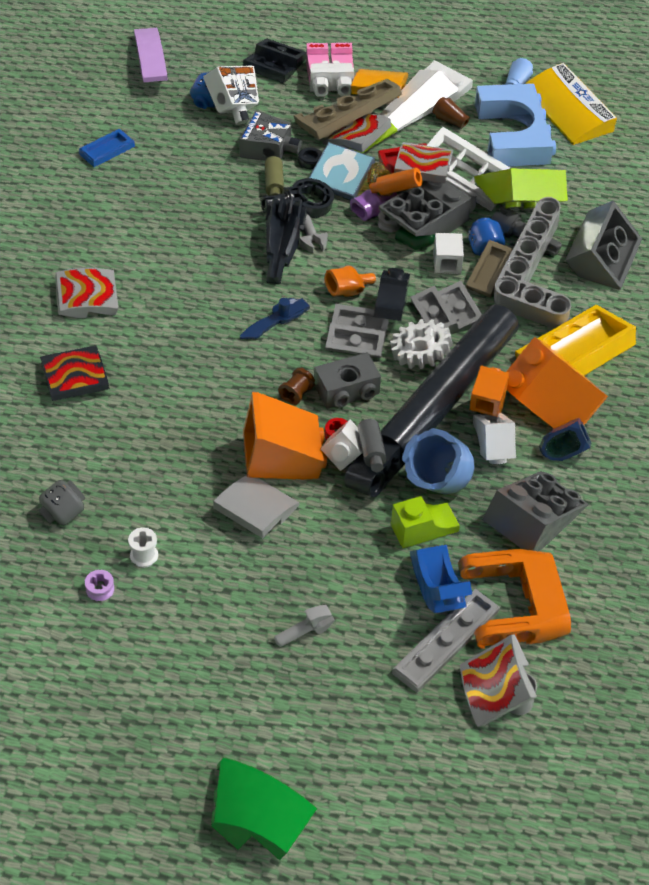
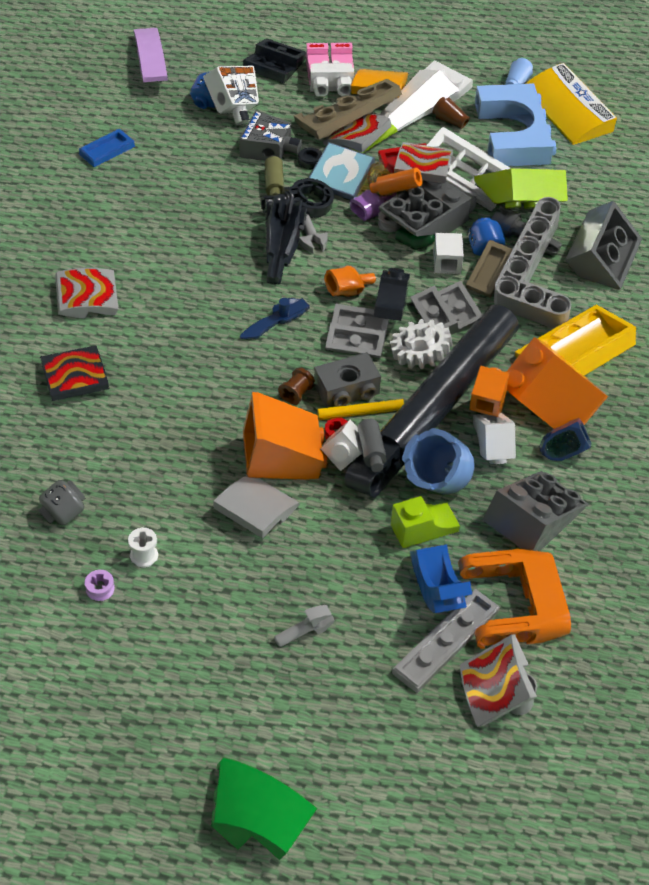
none -> yellow bar [317,399,404,420]

